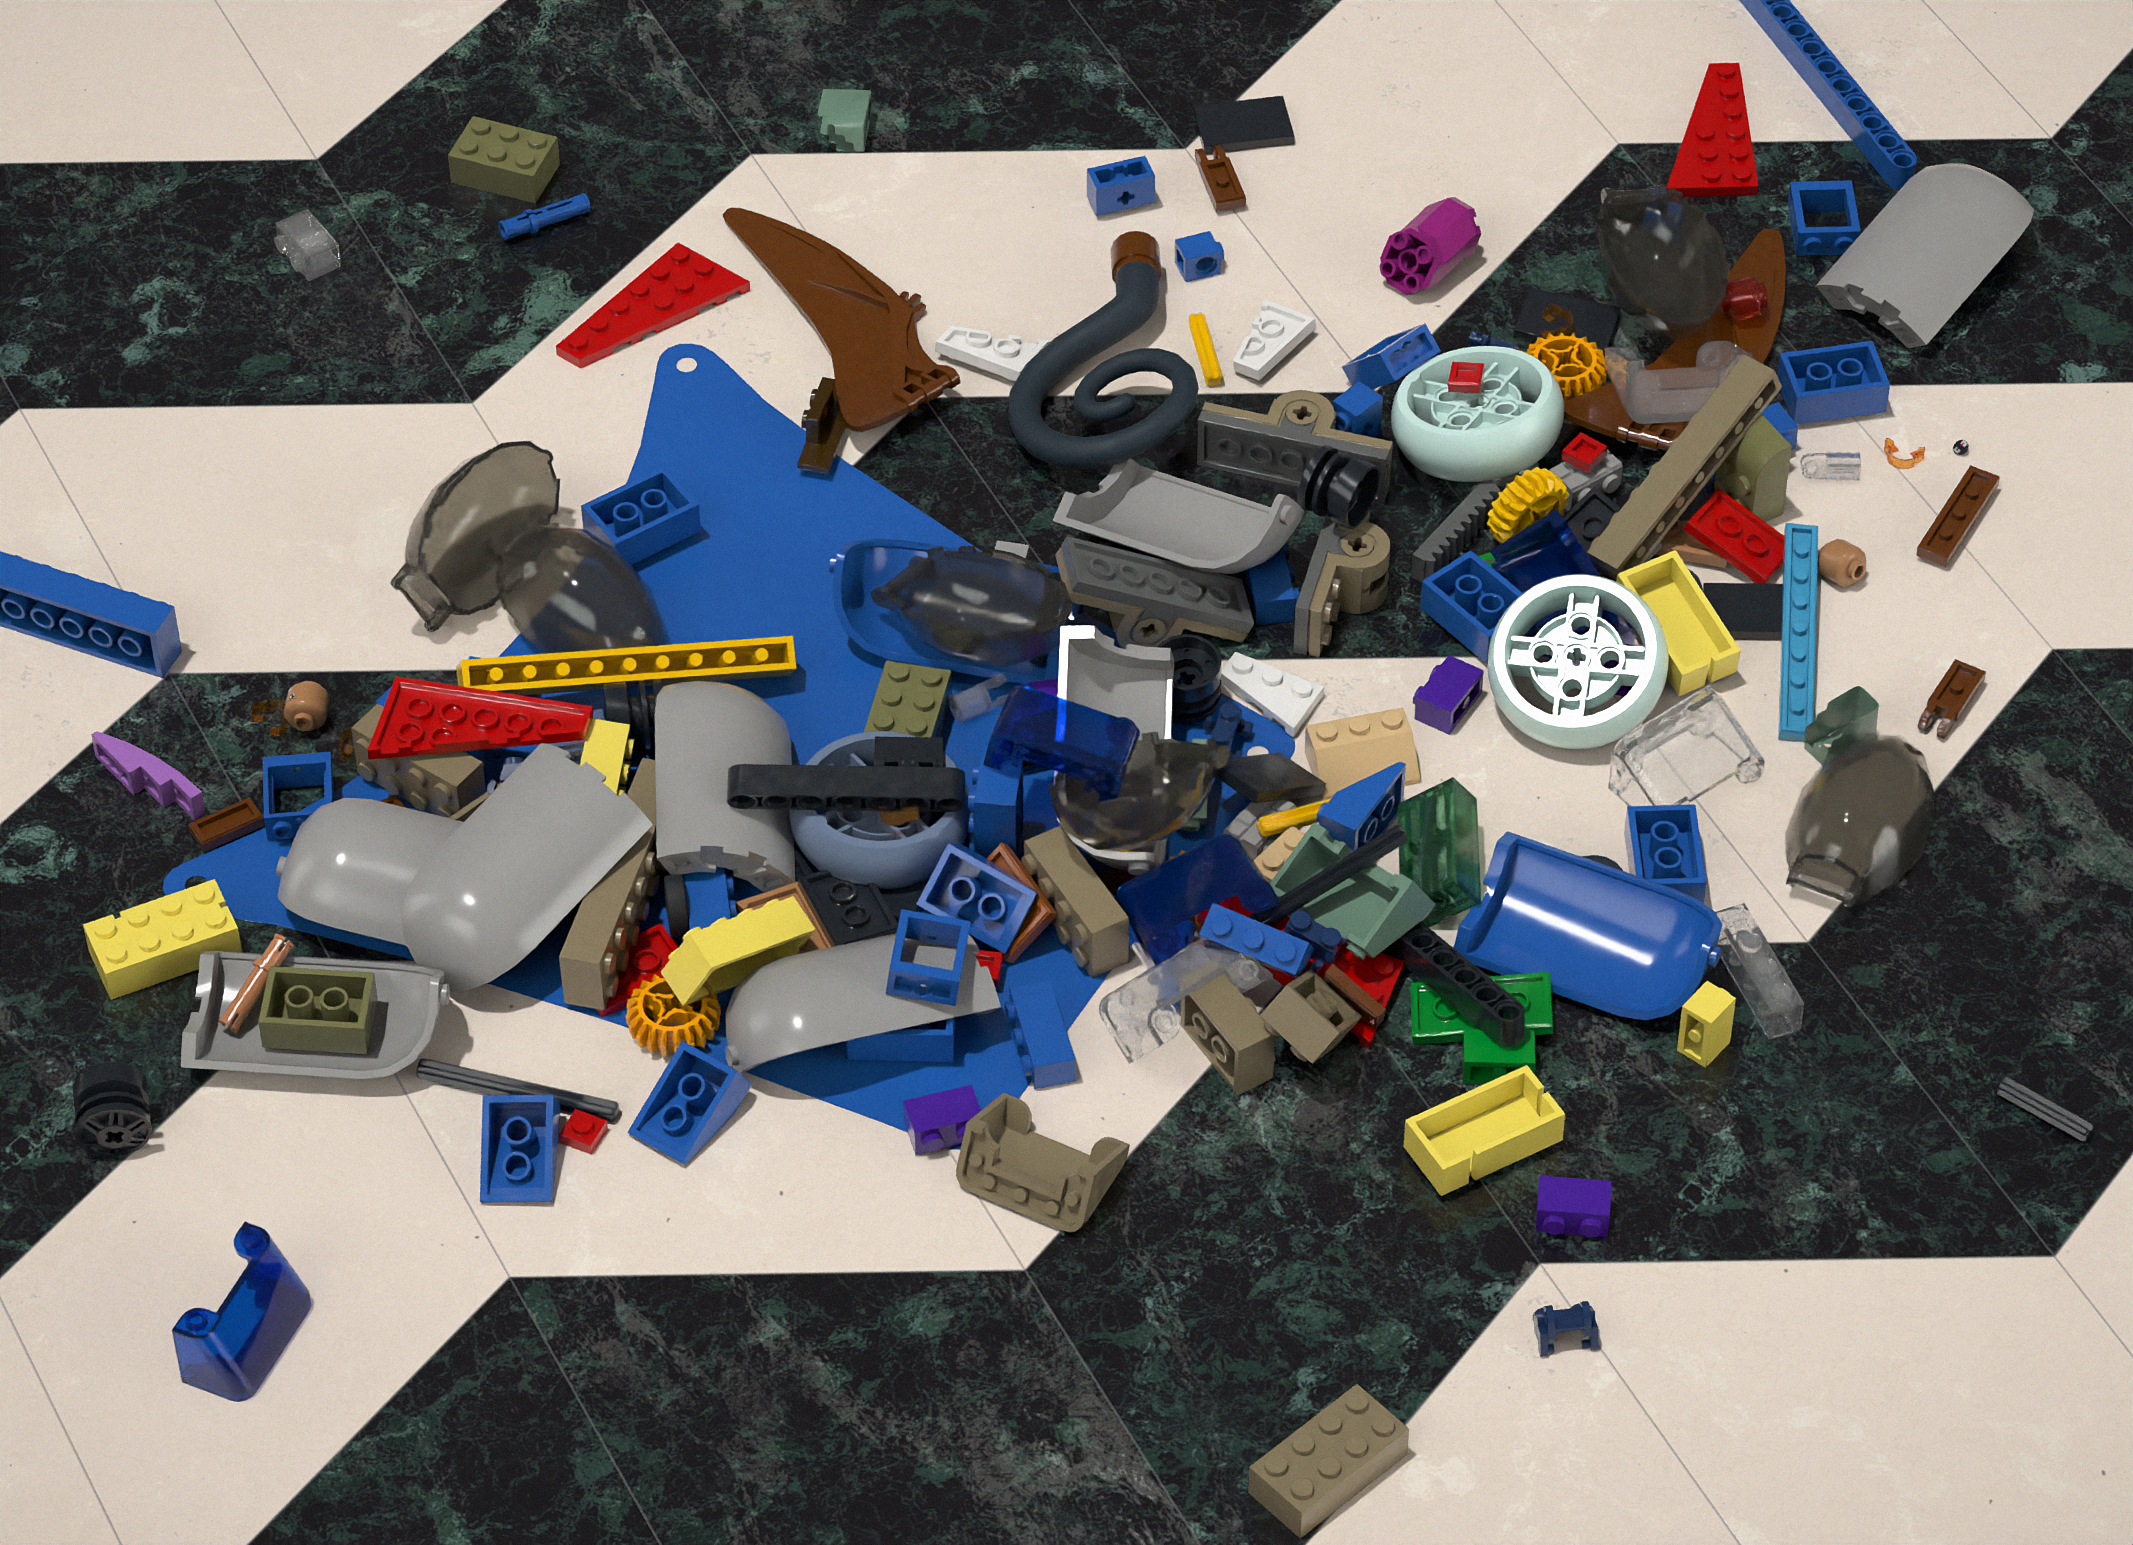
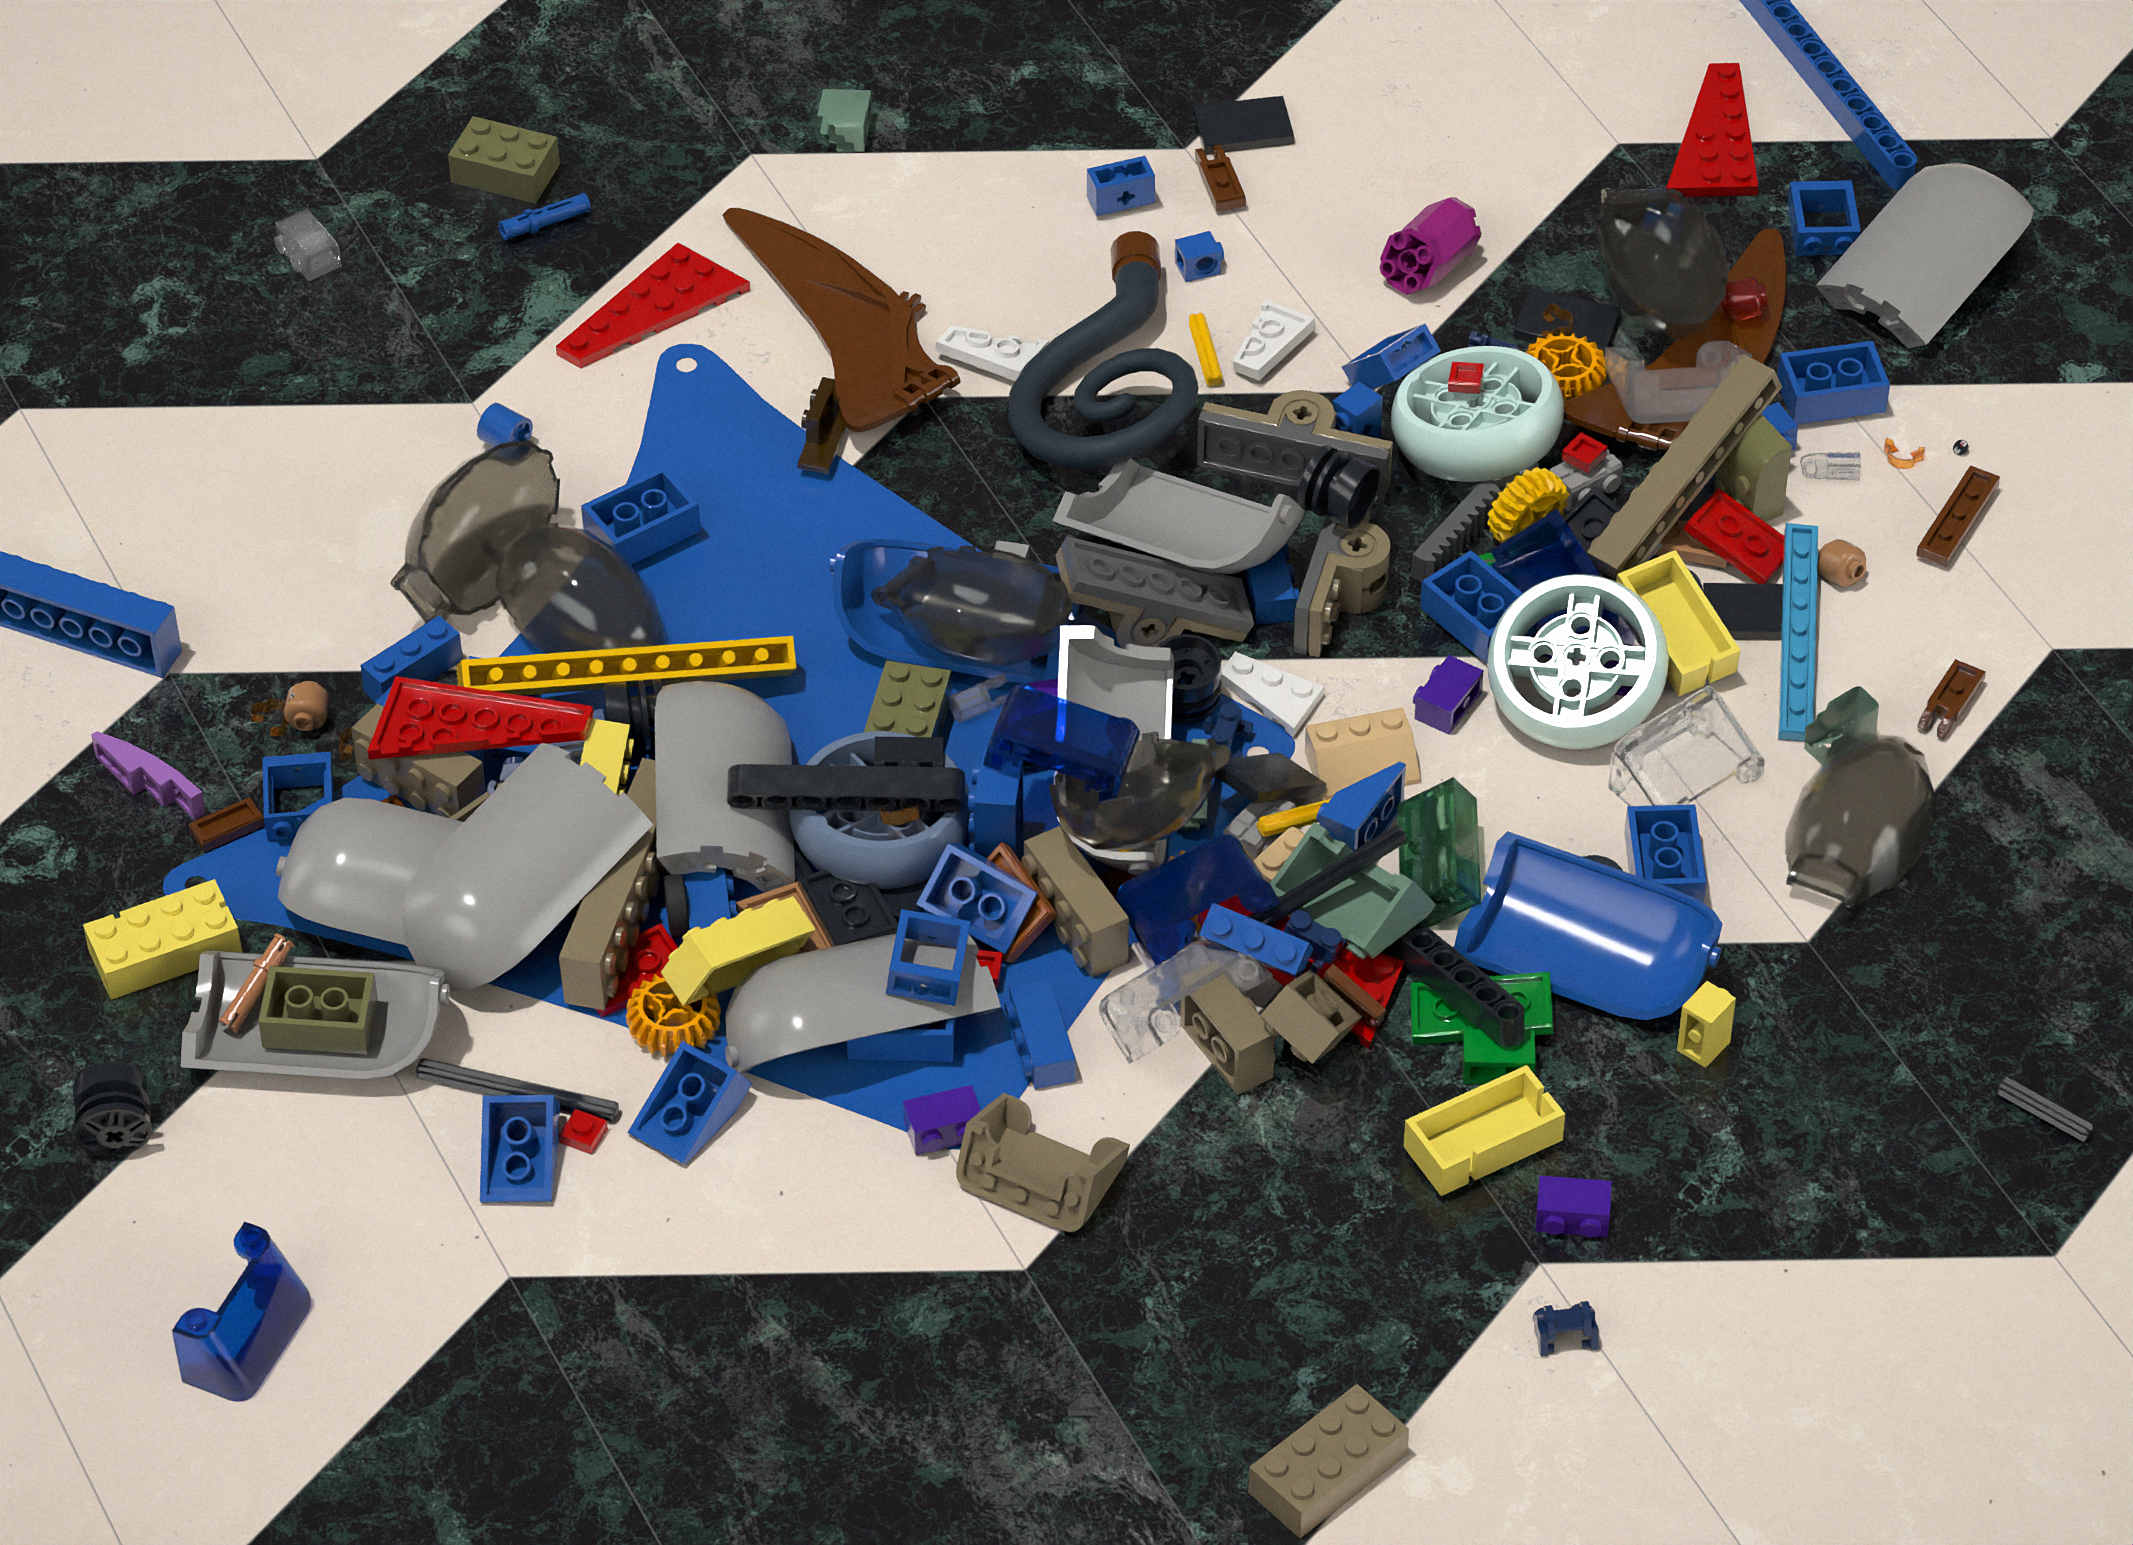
clear brick [1715,903,1804,1040] -> none
none -> blue brick [360,616,463,701]
none -> blue piece [477,403,533,456]

